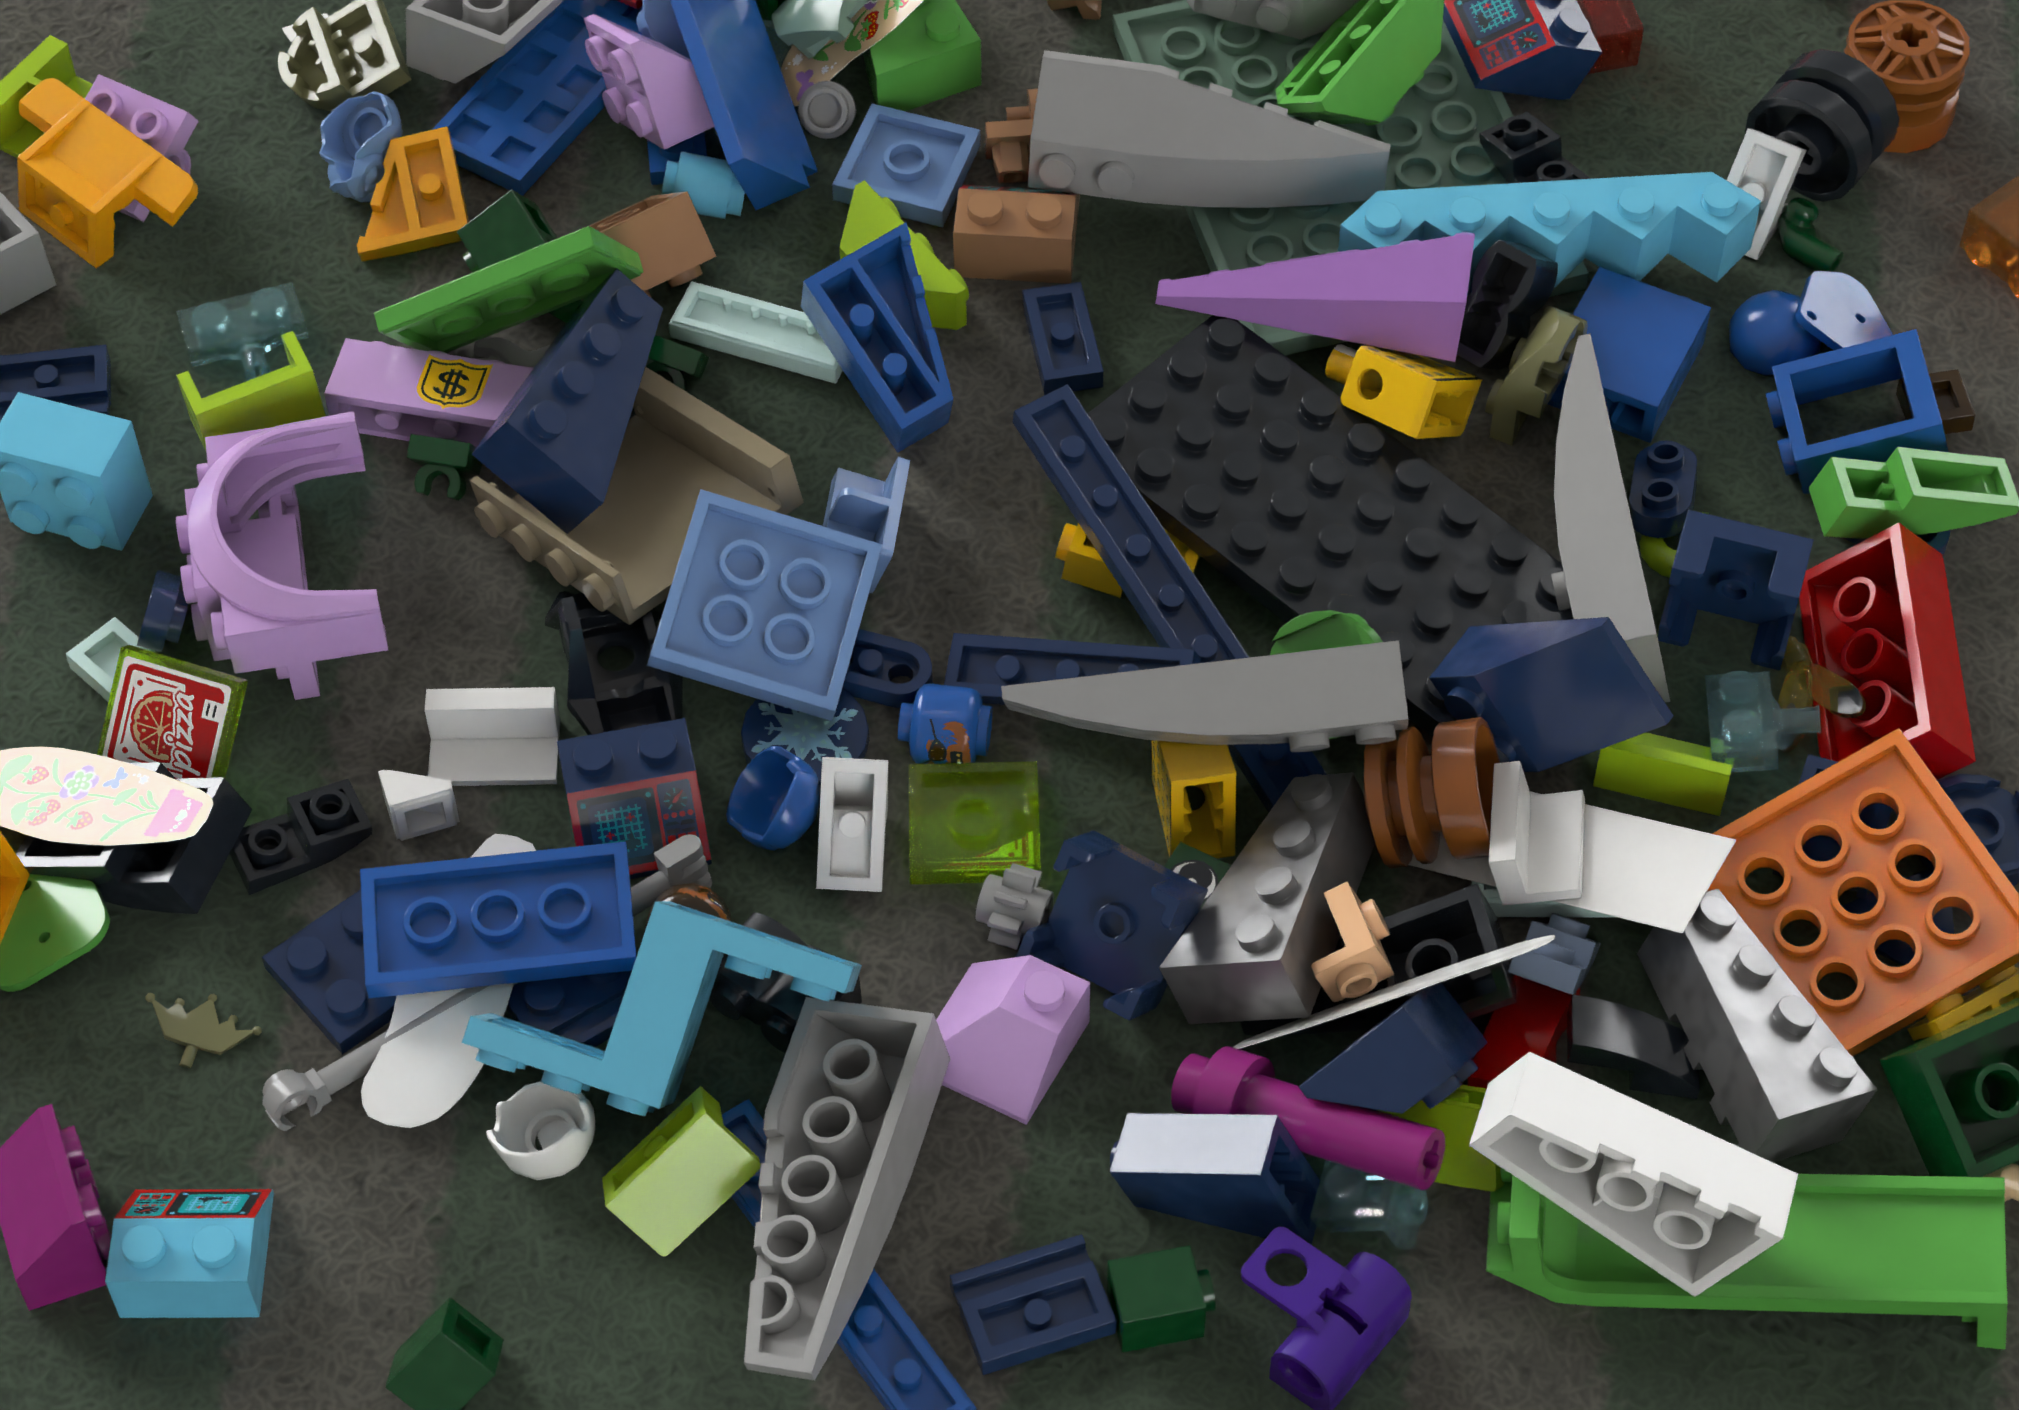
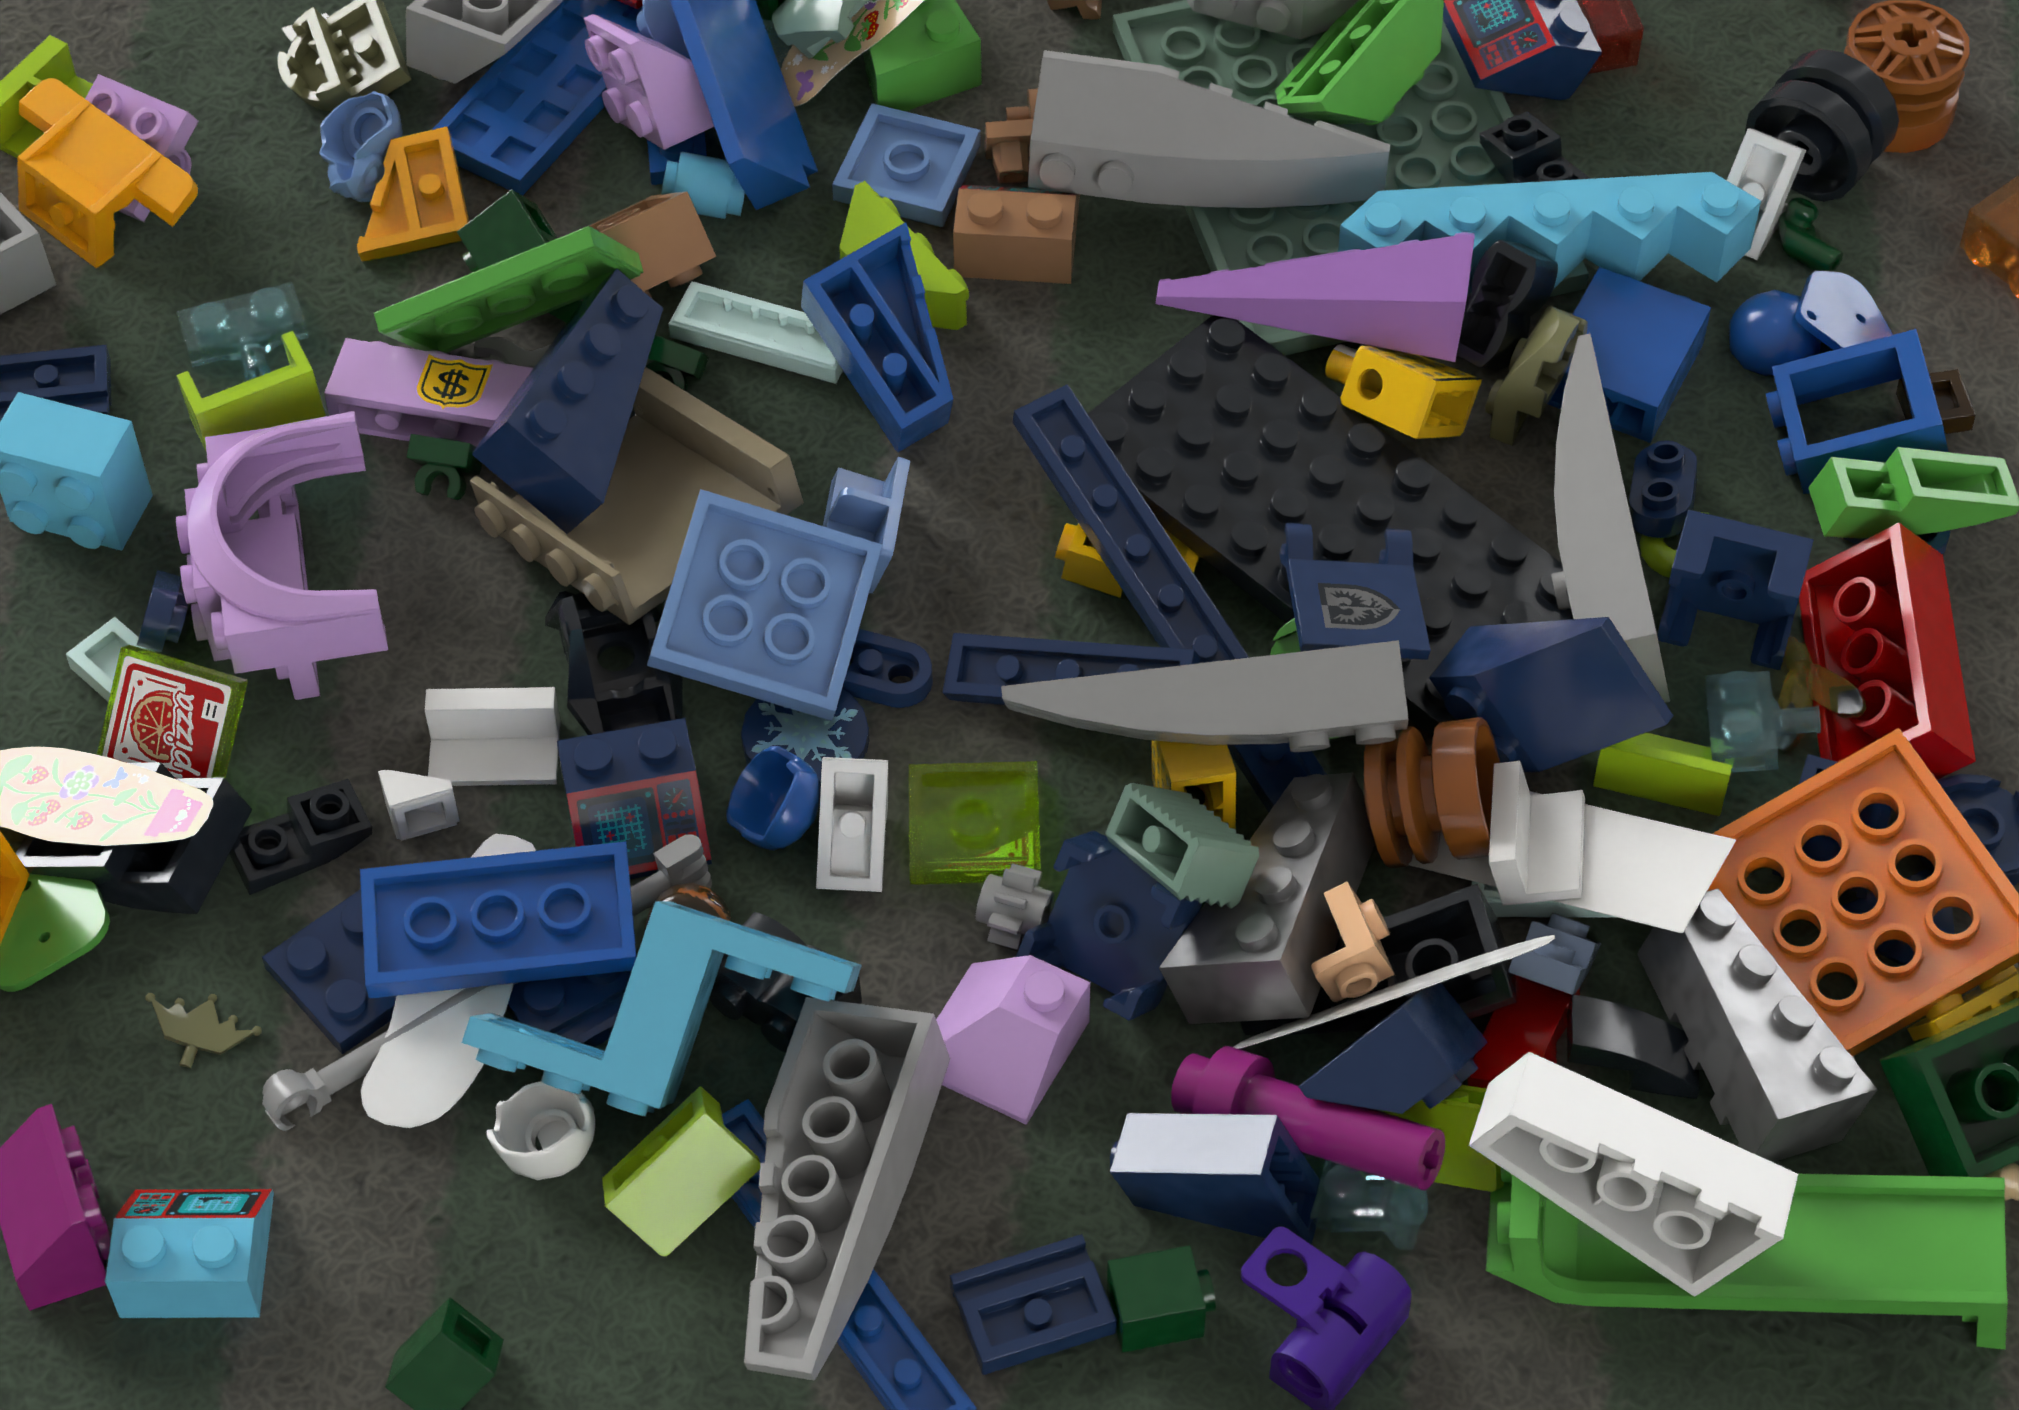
light grey plate [798,81,856,139] -> none
blue head [898,684,993,769] -> none
dark blue plate [1022,282,1104,396] -> none
none -> sand green brick [1105,783,1259,909]
none -> dark blue flag [1279,523,1431,660]

